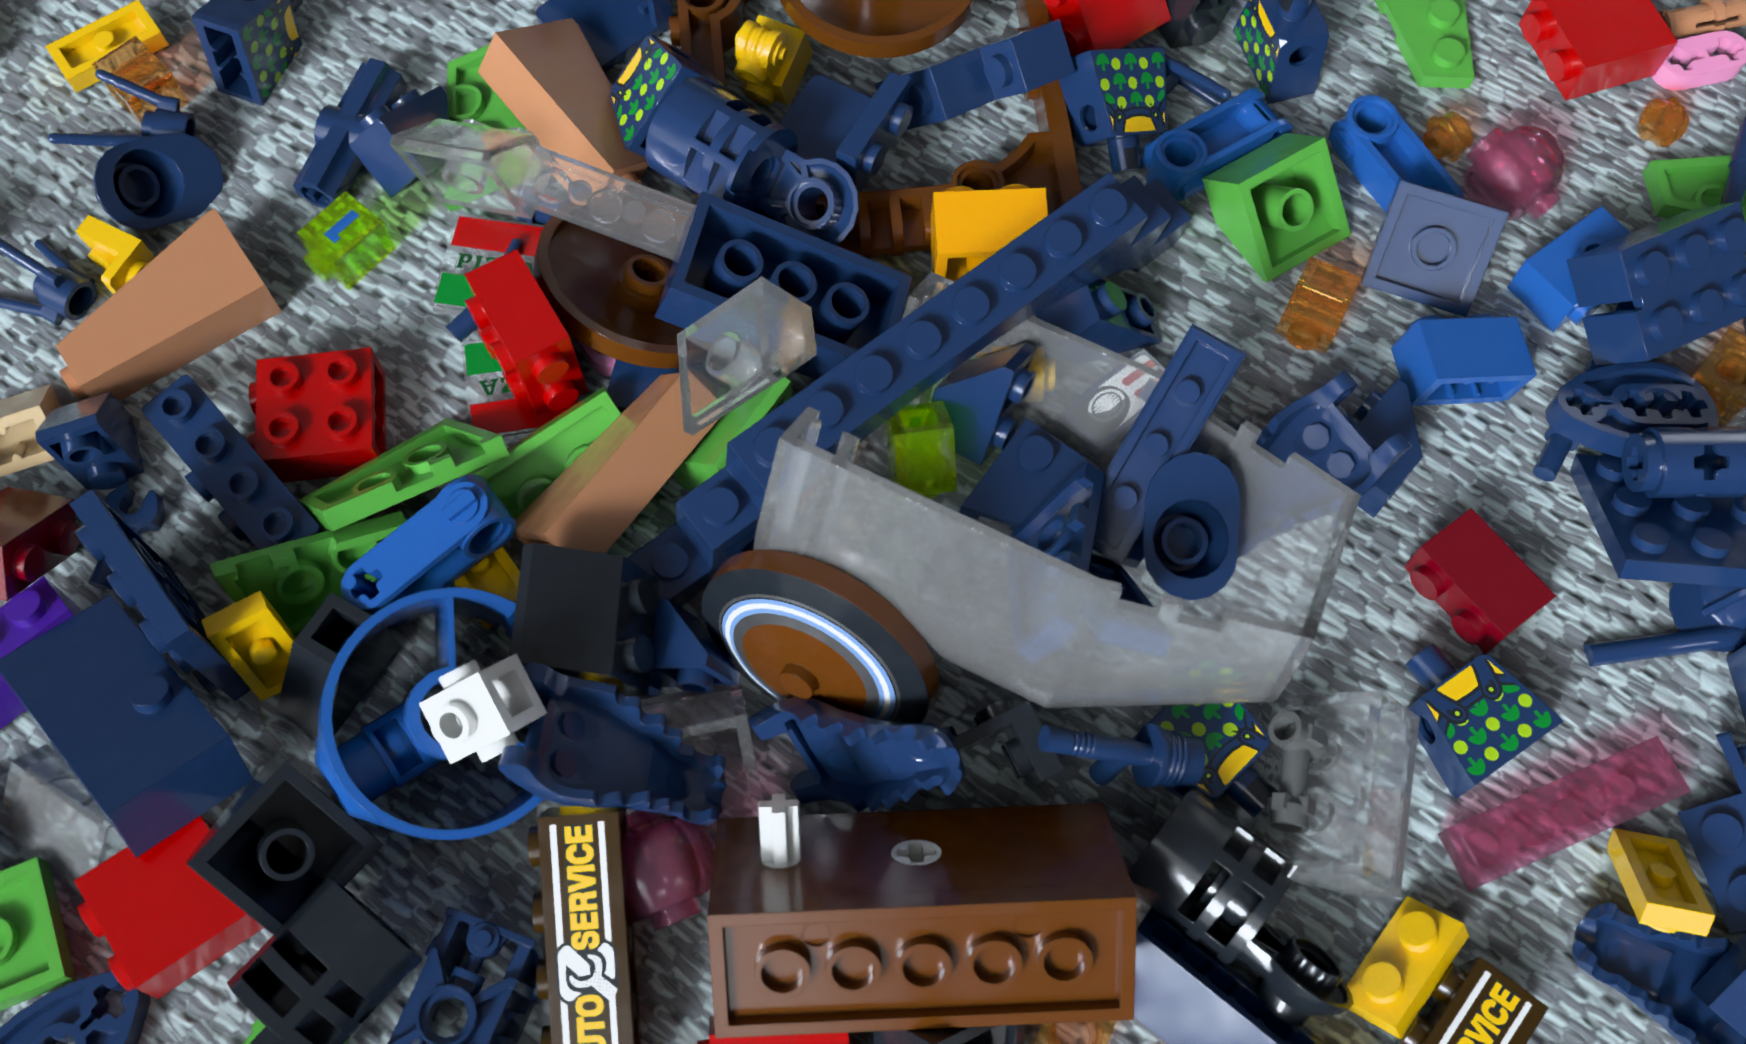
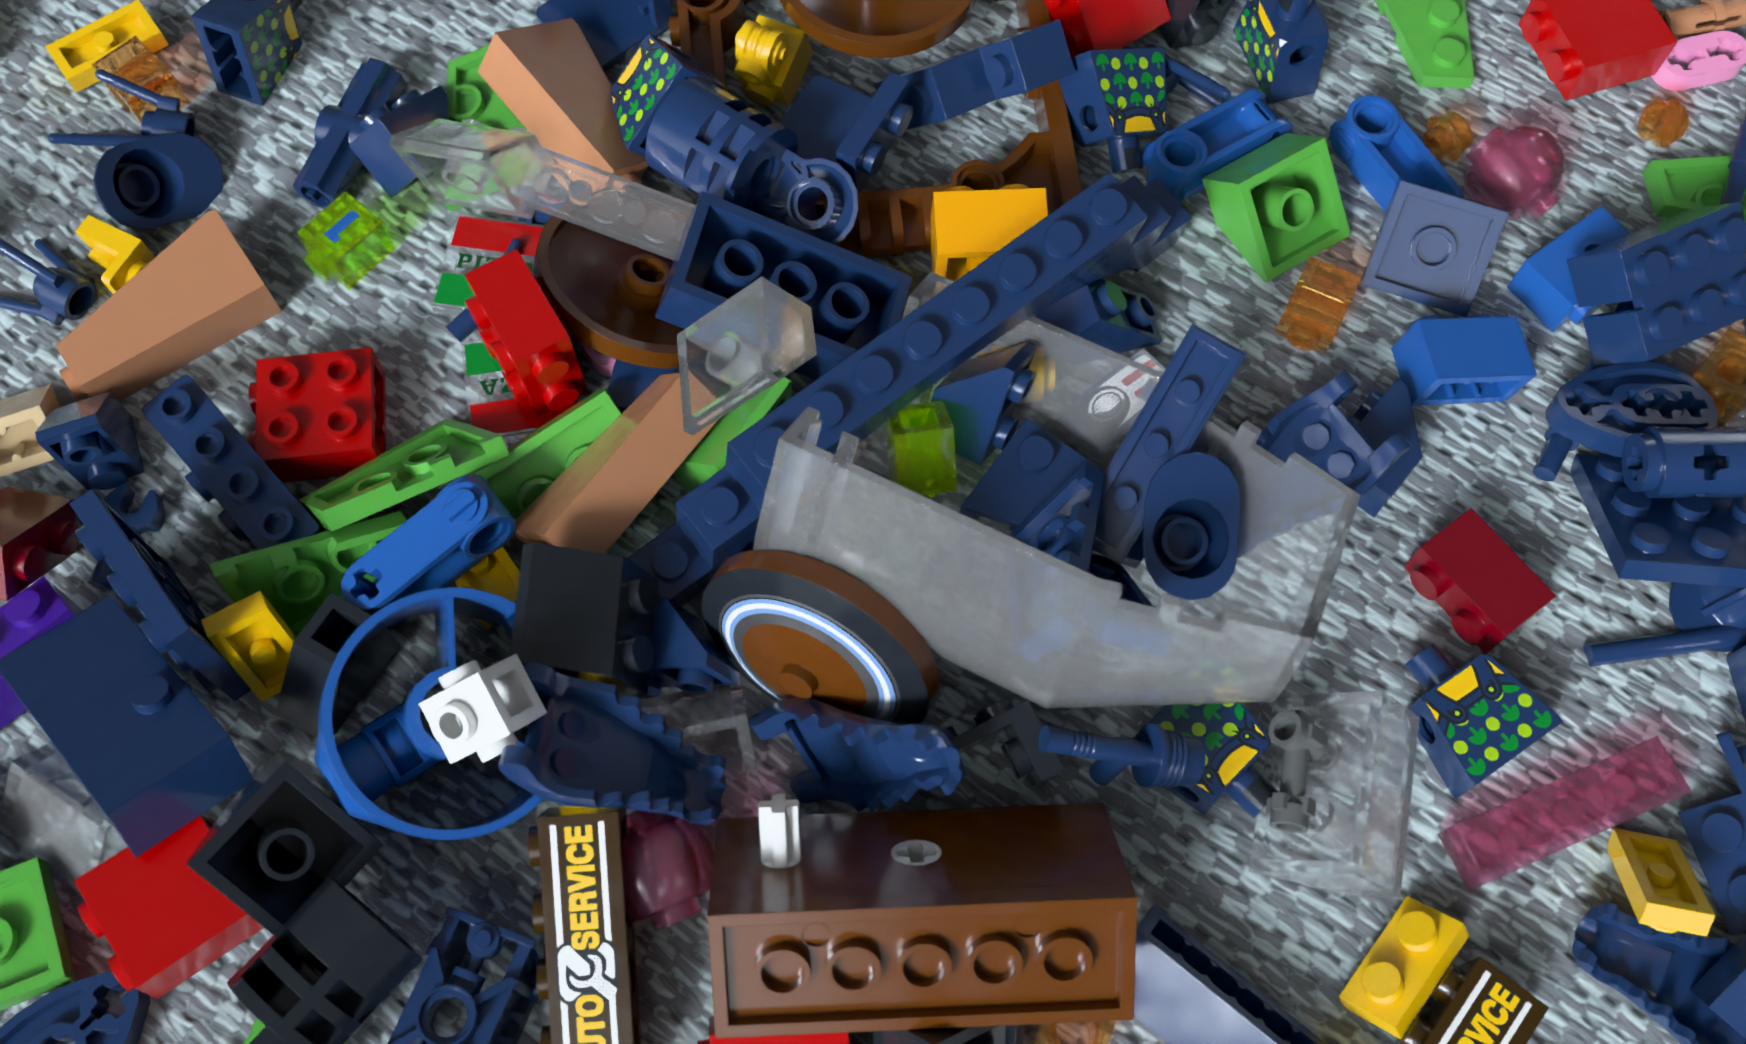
black cylinder [1128,787,1354,1027] -> none

